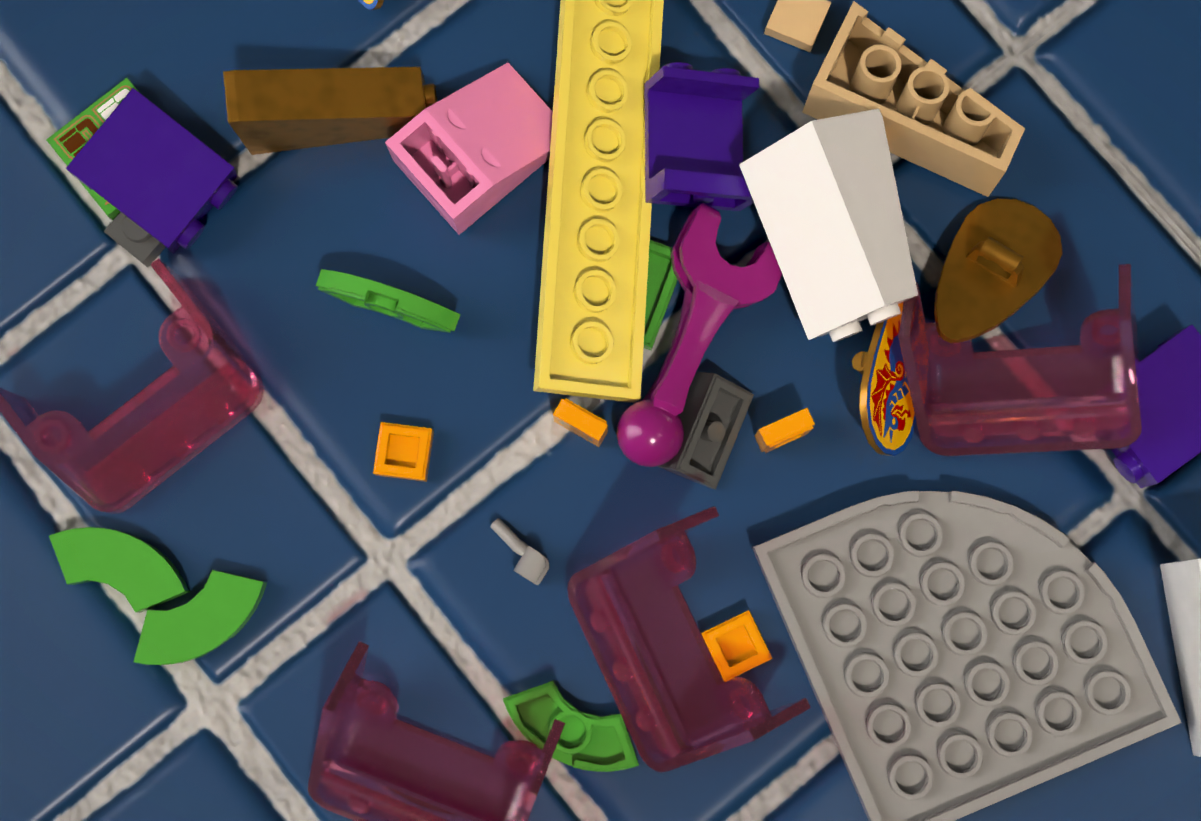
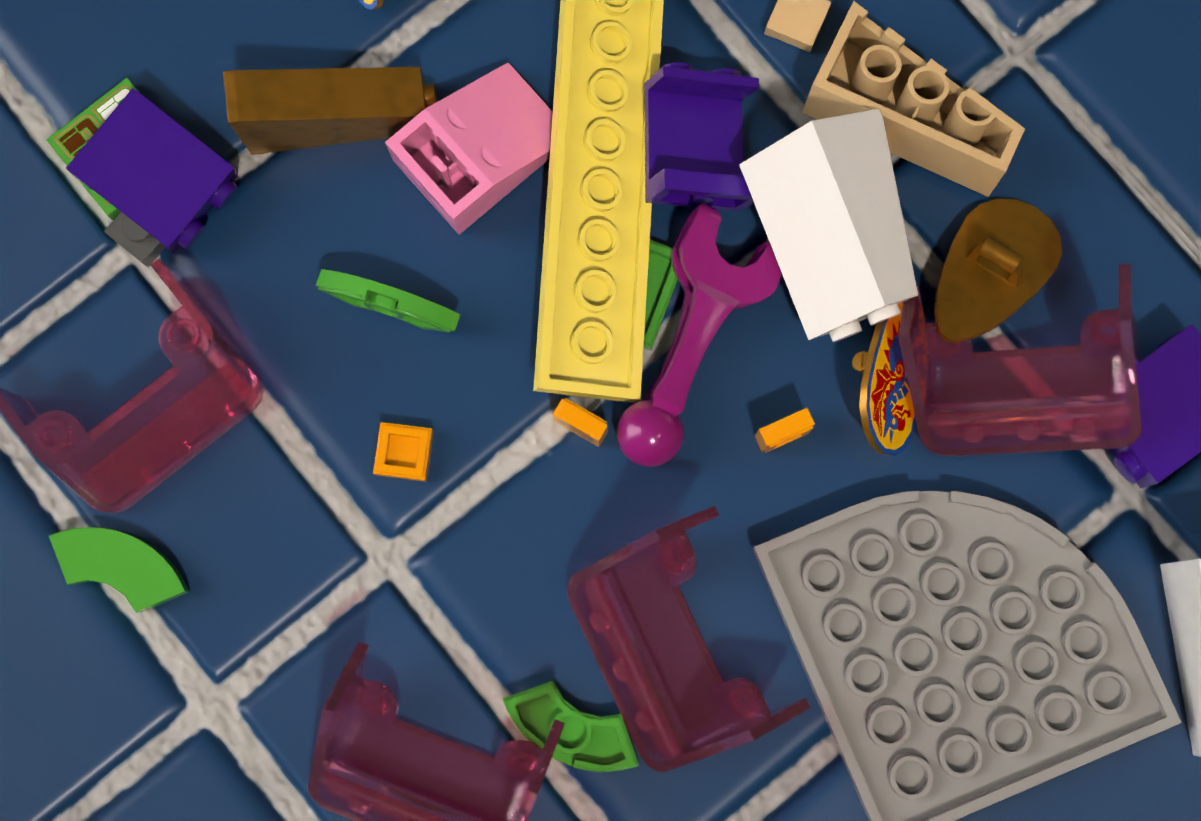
bright green tile [133,570,267,665] -> none
light grey hand [490,518,549,585] -> none
dark grey slope [658,372,754,490] -> none
light orange tile [700,610,773,682] -> none

